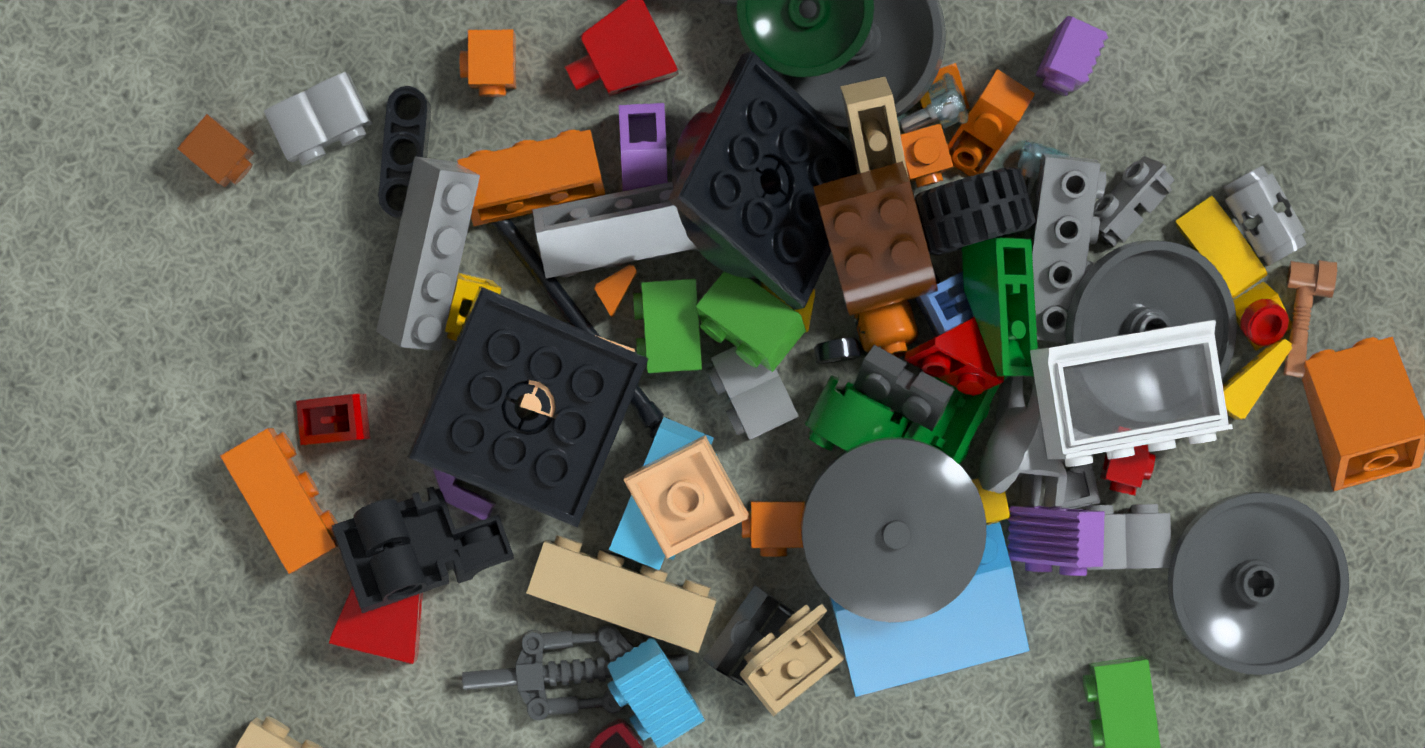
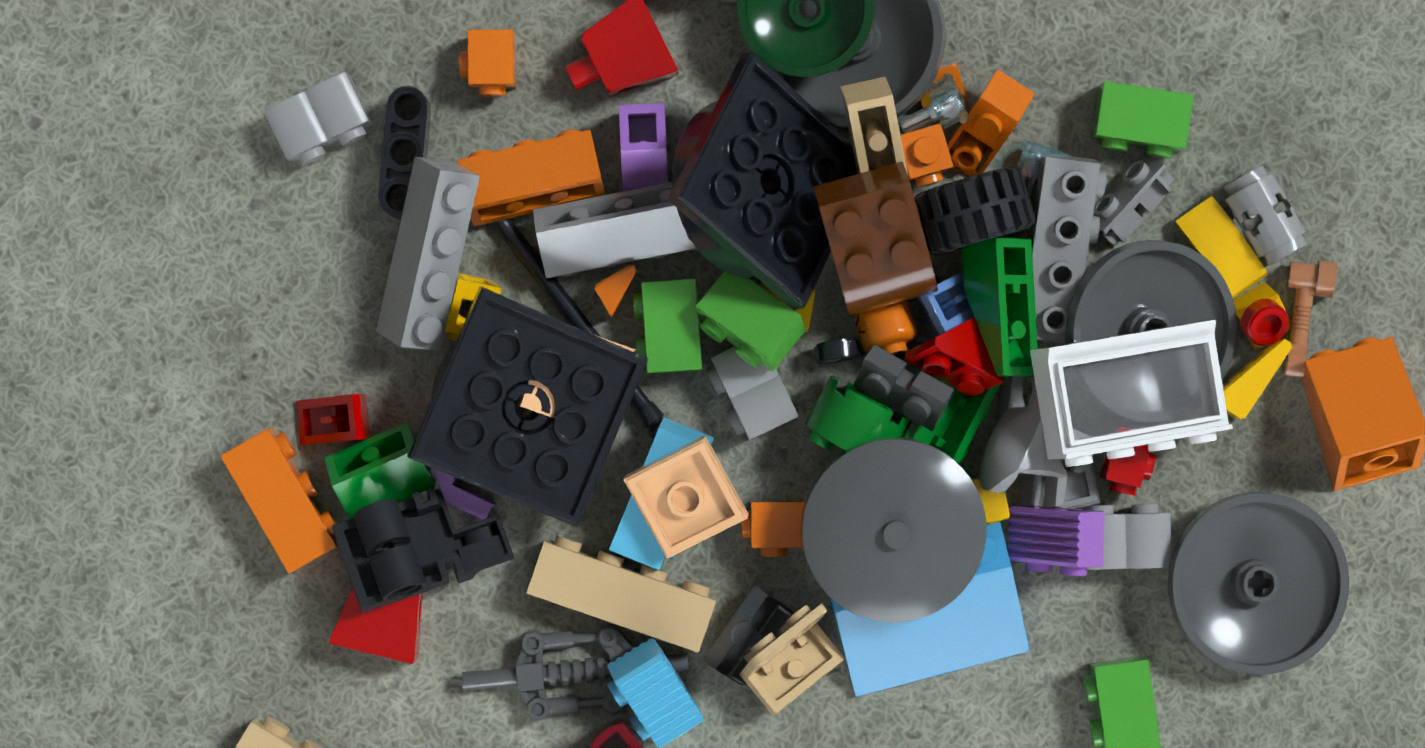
dark orange brick [177,114,254,187] -> none
medium lavender brick [1036,16,1108,96] -> none
none -> green brick [324,421,436,519]
none -> bright green brick [1090,81,1194,159]

